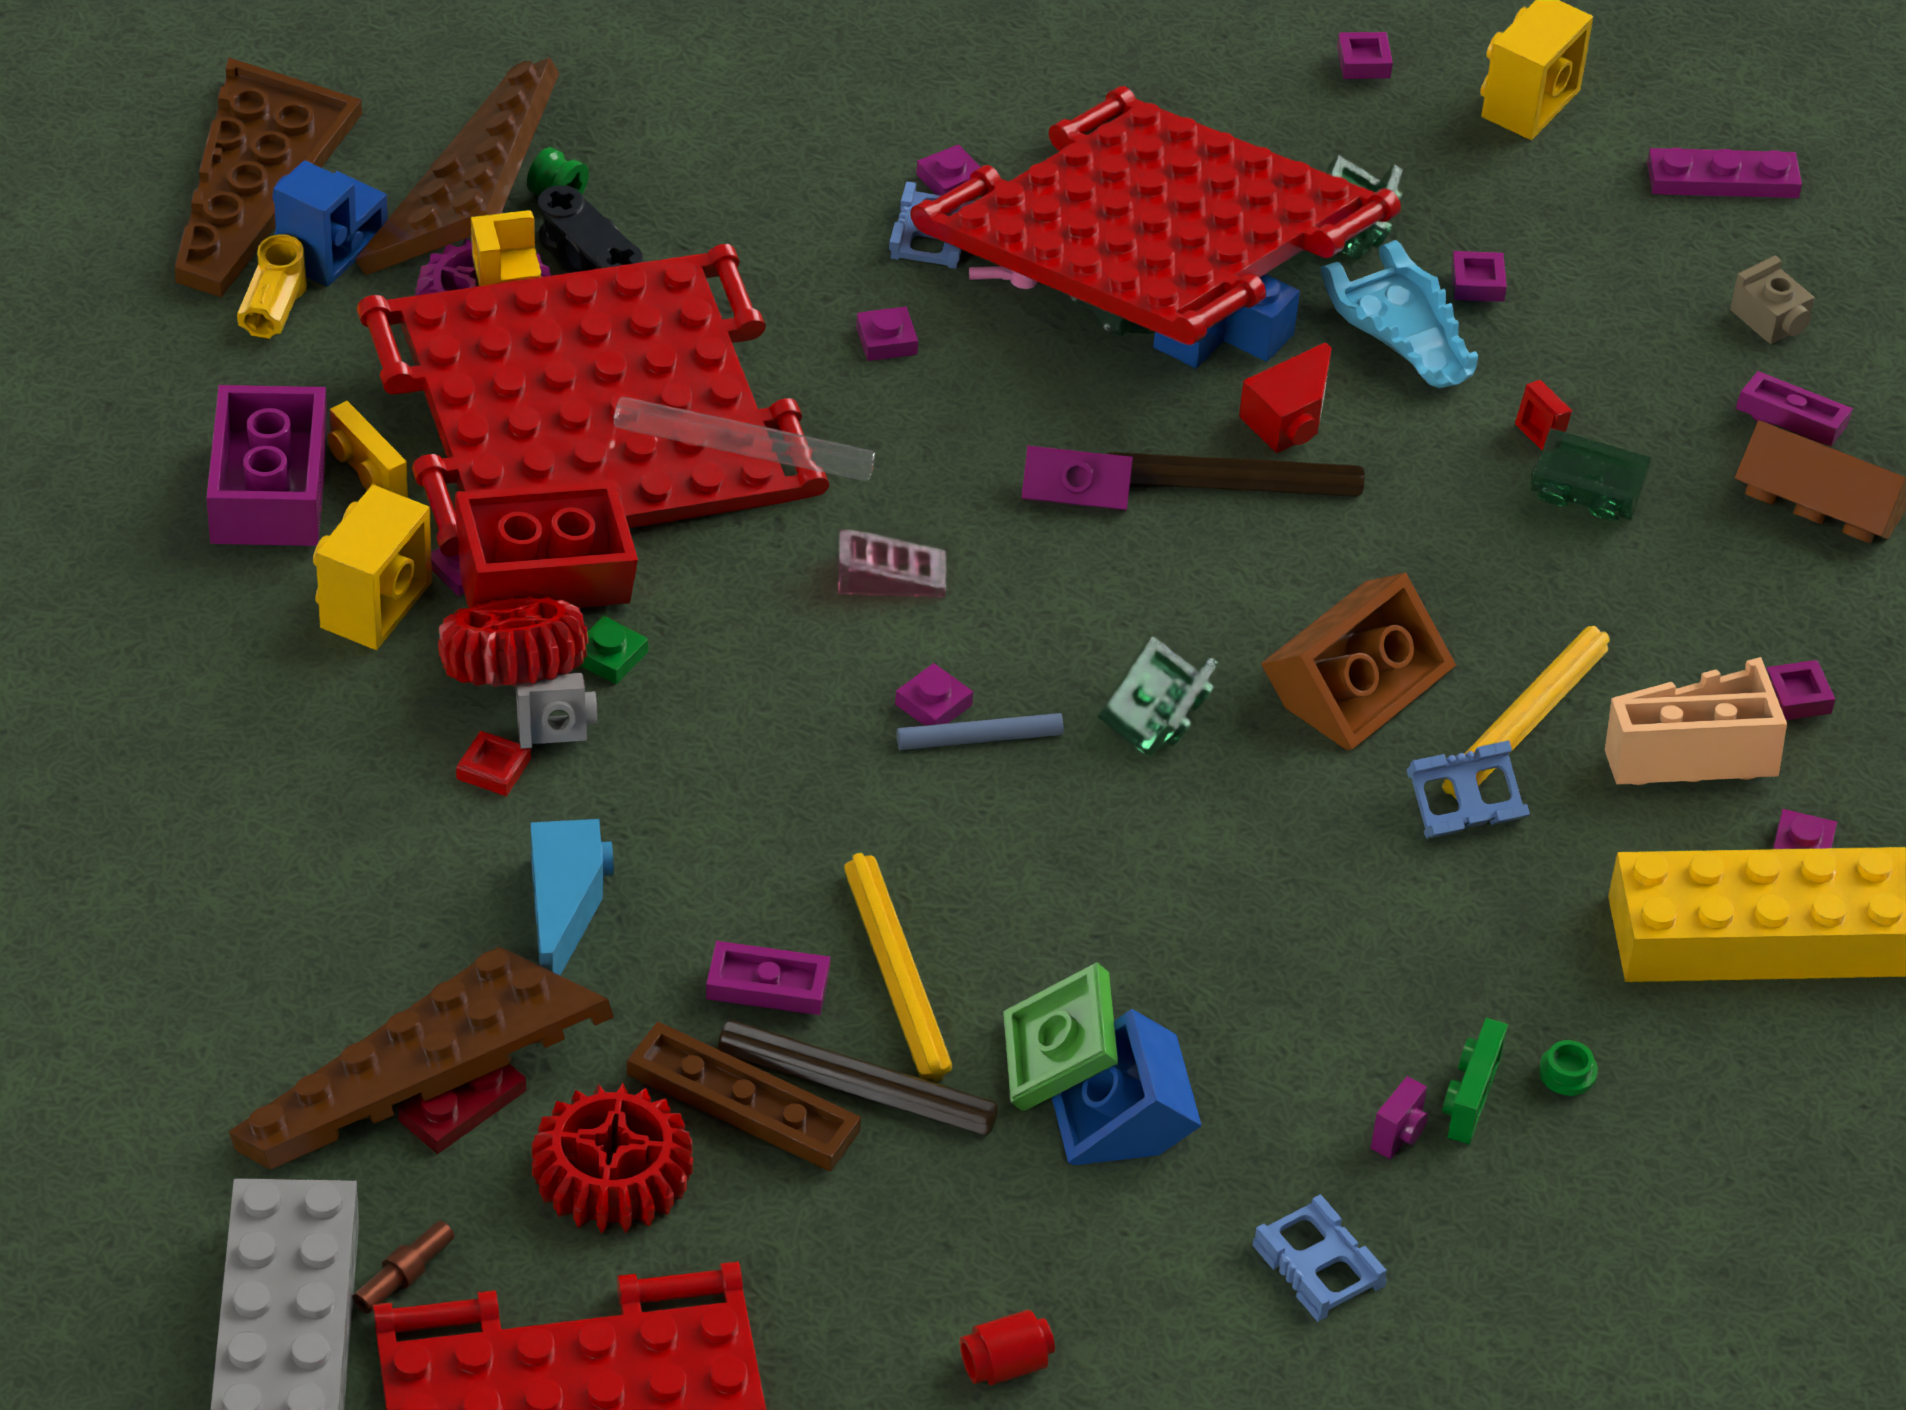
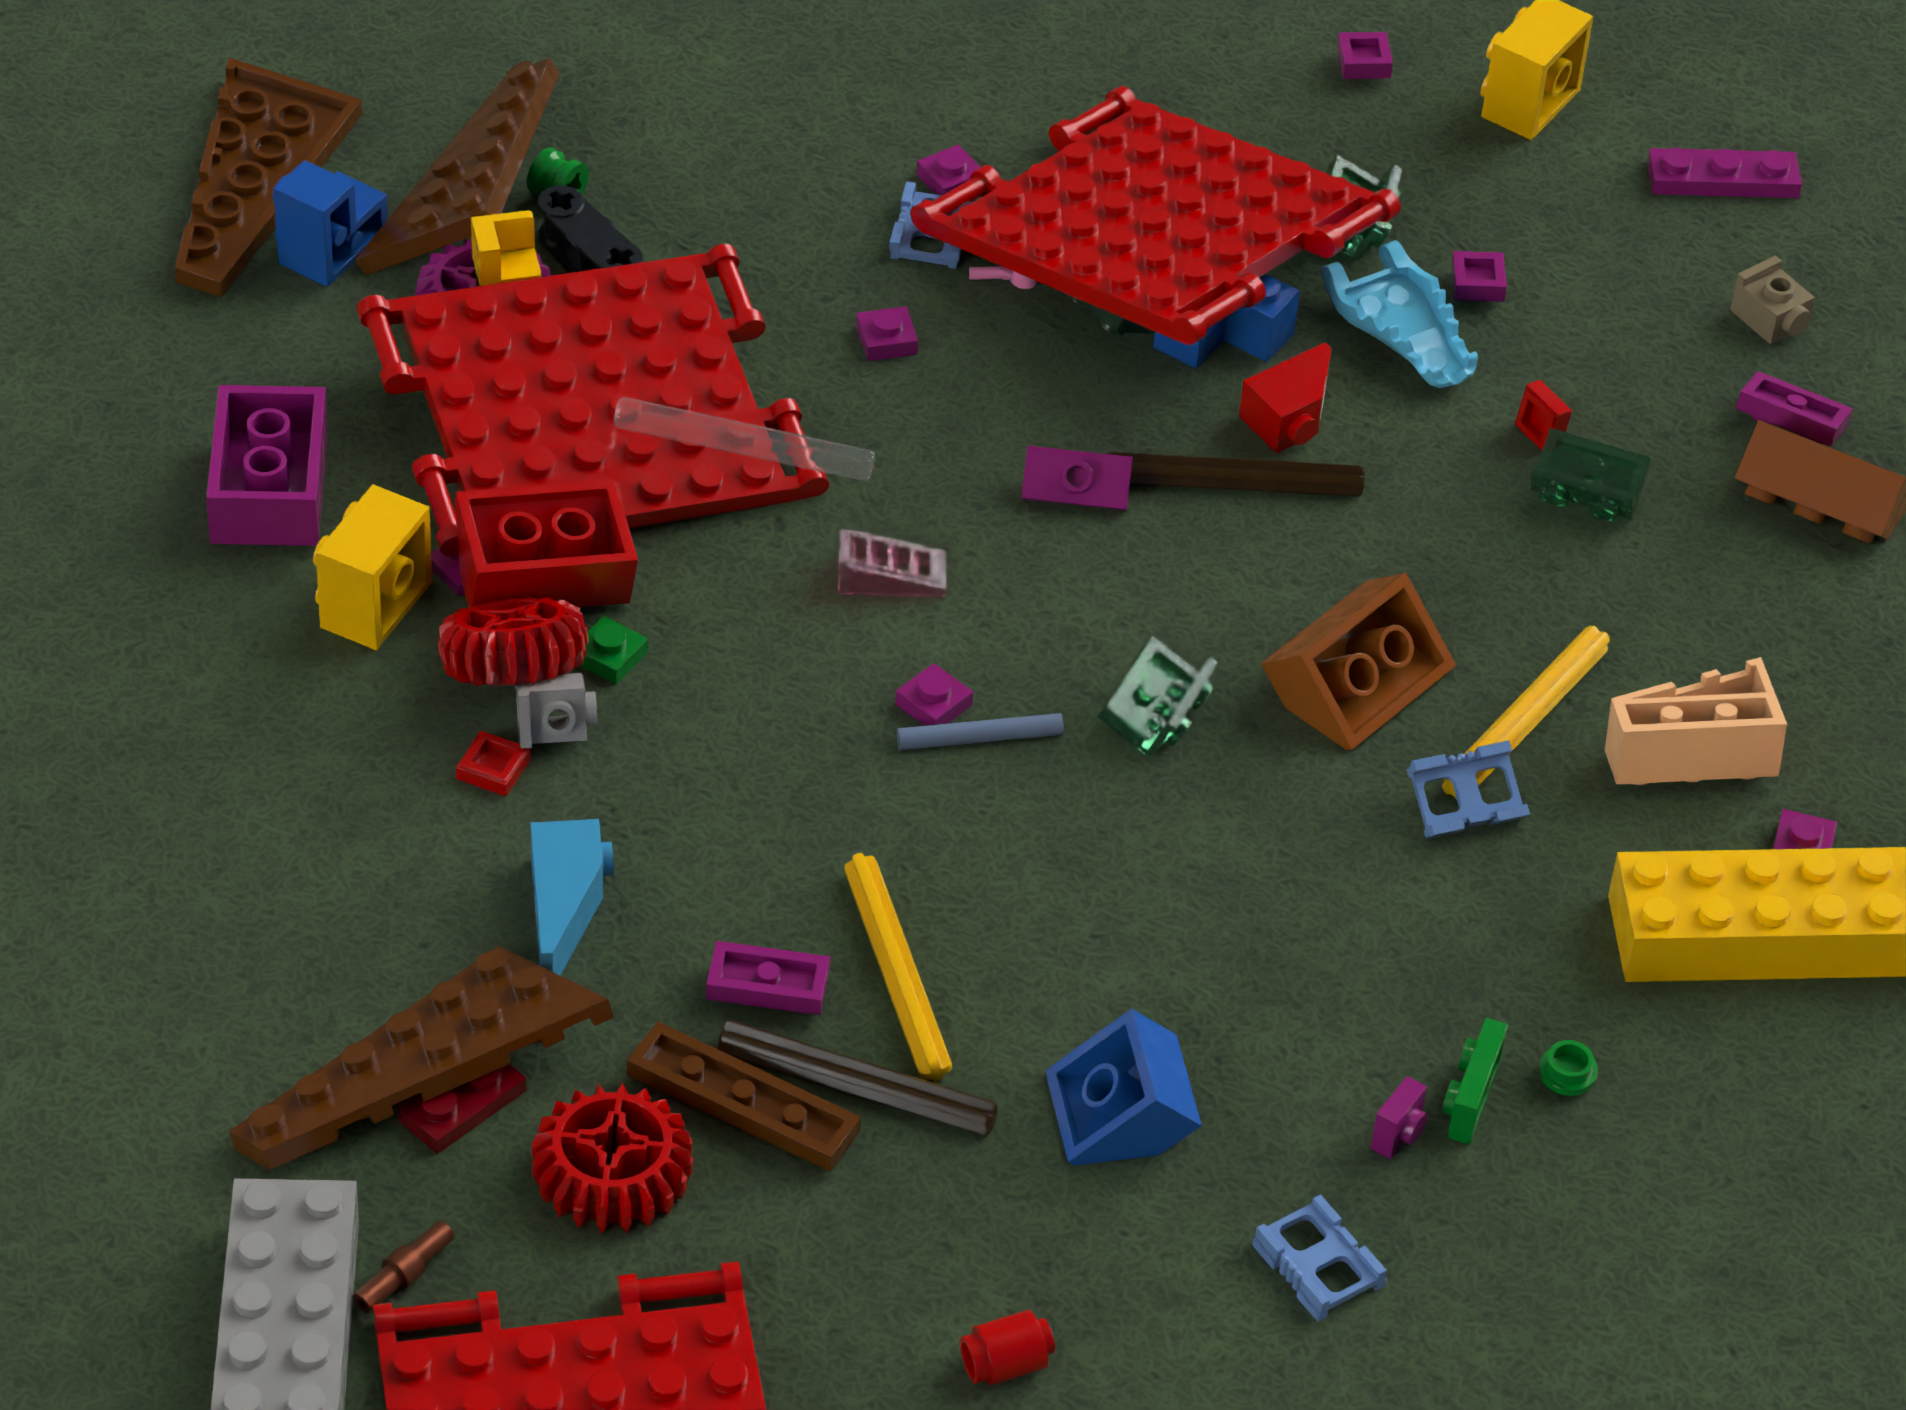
yellow piece [237,234,307,339] -> none
yellow plate [327,401,408,498] -> none
bright green tile [1003,962,1118,1111] -> none
magenta plate [1766,660,1835,720] -> none

